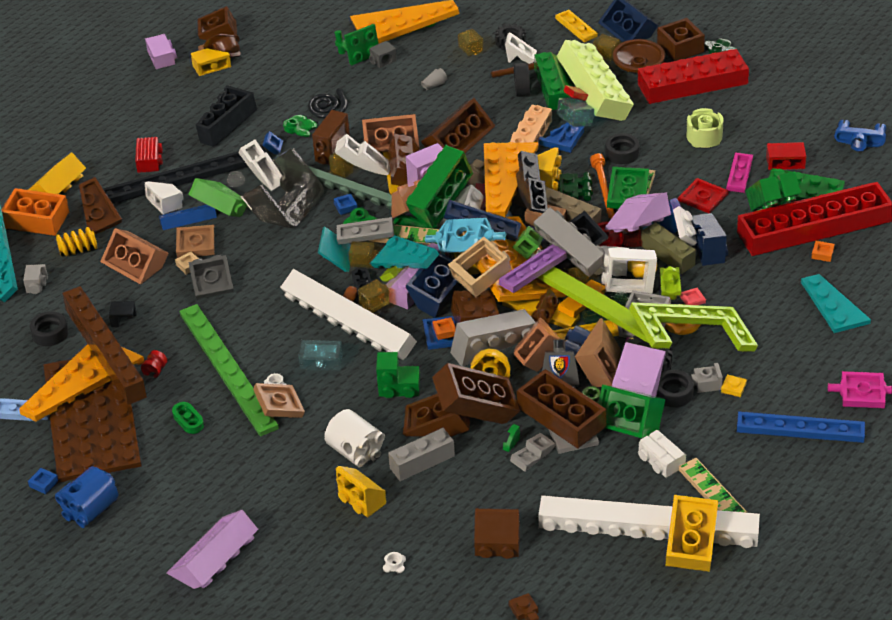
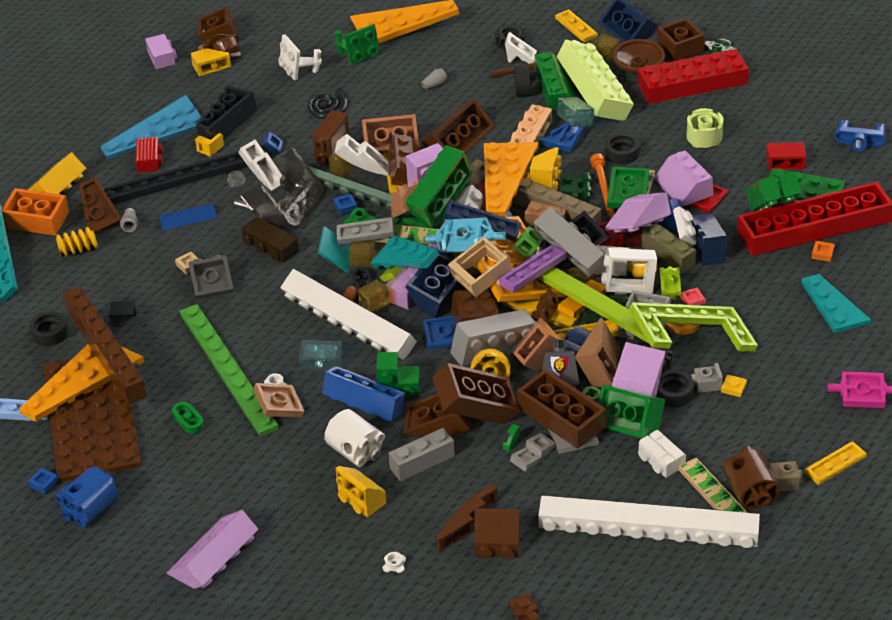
light grey brick [23,264,48,294] -> none
nougat slope [100,228,169,284] -> none
red wheel [141,350,168,378] -> none
white slope [145,182,183,214] -> none
medium nougat plate [176,225,215,258] -> none
bright green slope [188,178,249,217] -> none
green plate [283,115,318,137] -> none
dark grey brick [369,41,397,68] -> none
orange plate [432,317,456,340] -> none
clear yellow brick [458,29,483,56] -> none
black slope [516,151,548,213] -> none
red tile [563,85,588,101] -> none
yellow slope [666,495,718,572] -> none
dark pink tile [726,153,753,193] -> none
blue plate [737,412,865,443] -> none
none -> dark azure wing [101,95,201,160]
none -> light grey cone [120,208,139,232]
none -> yellow panel [195,133,224,157]
none -> dark brown brick [241,216,299,263]
none -> white plate [278,35,322,80]
none -> blue brick [322,366,405,421]
none -> reddish brown slope [436,483,498,552]
none -> lavender slope [654,151,713,207]
none -> reddish brown cylinder [723,446,780,510]
none -> dark tan brick [770,461,803,492]
none -> yellow tile [804,441,867,485]

